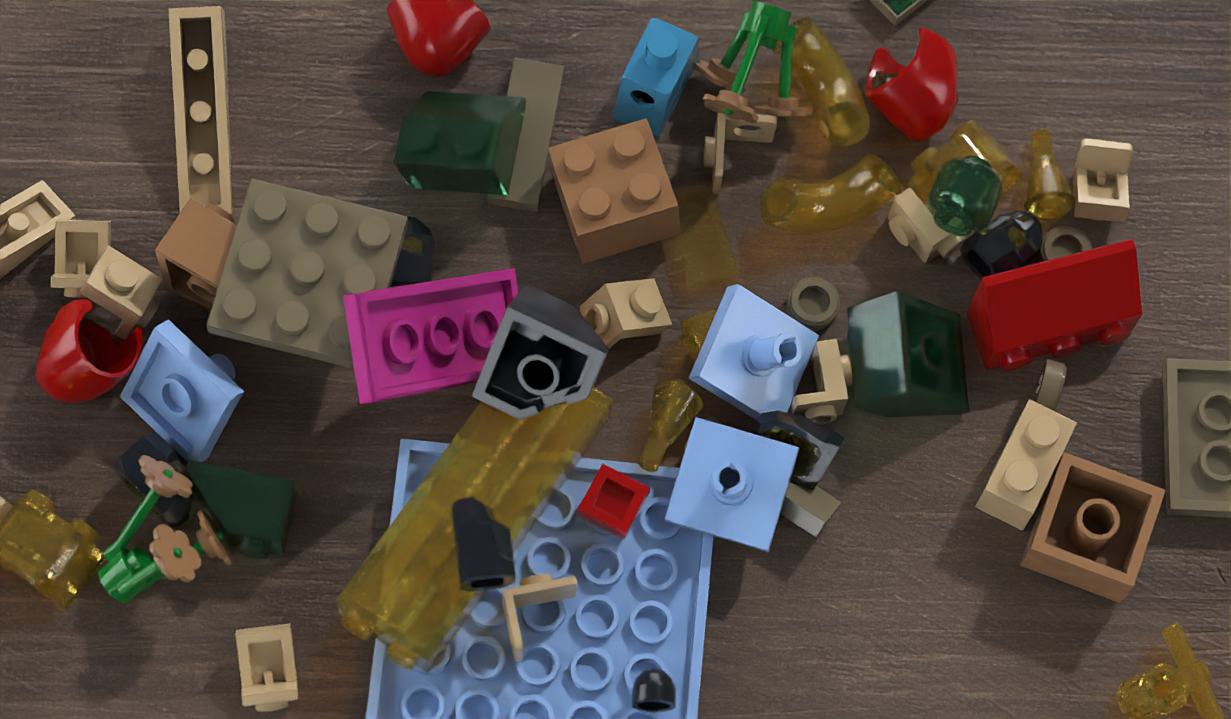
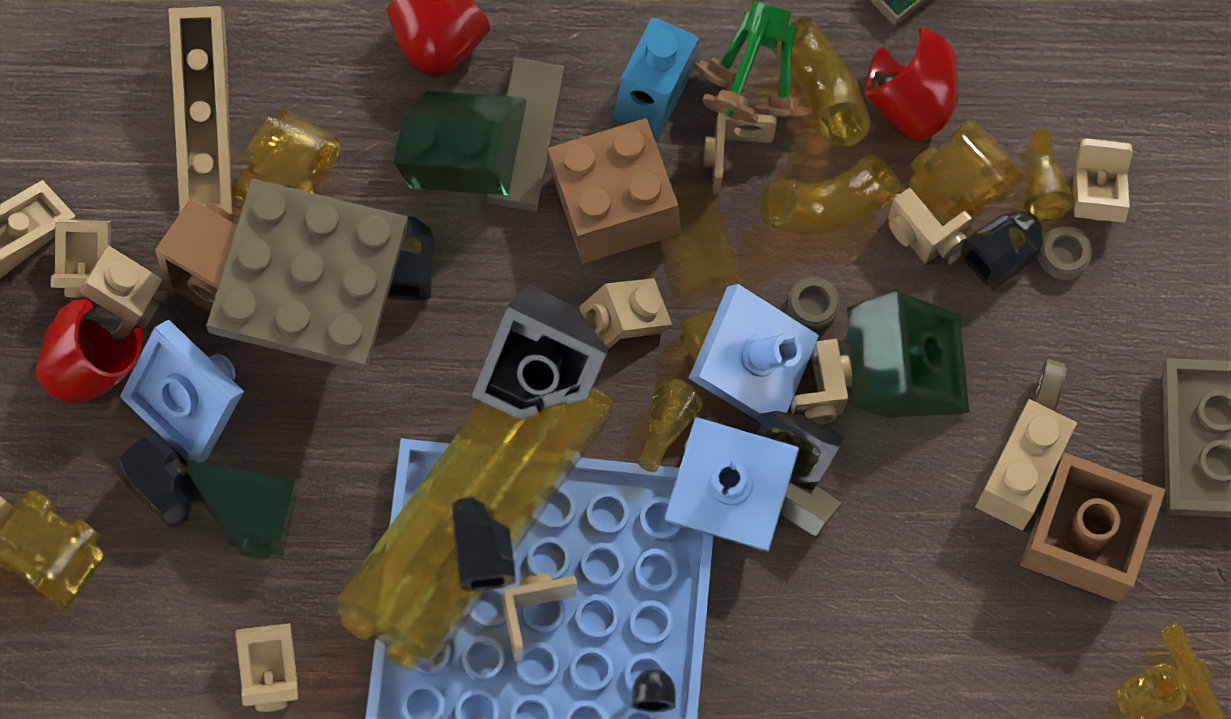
plant [98,455,234,603] -> none
dark pink tile [343,268,518,404] -> none
red plate [577,463,650,539] -> none
clear green head [927,155,1003,236] -> none
red slope [966,239,1142,371] -> none
none -> clear yellow cylinder [232,108,342,201]

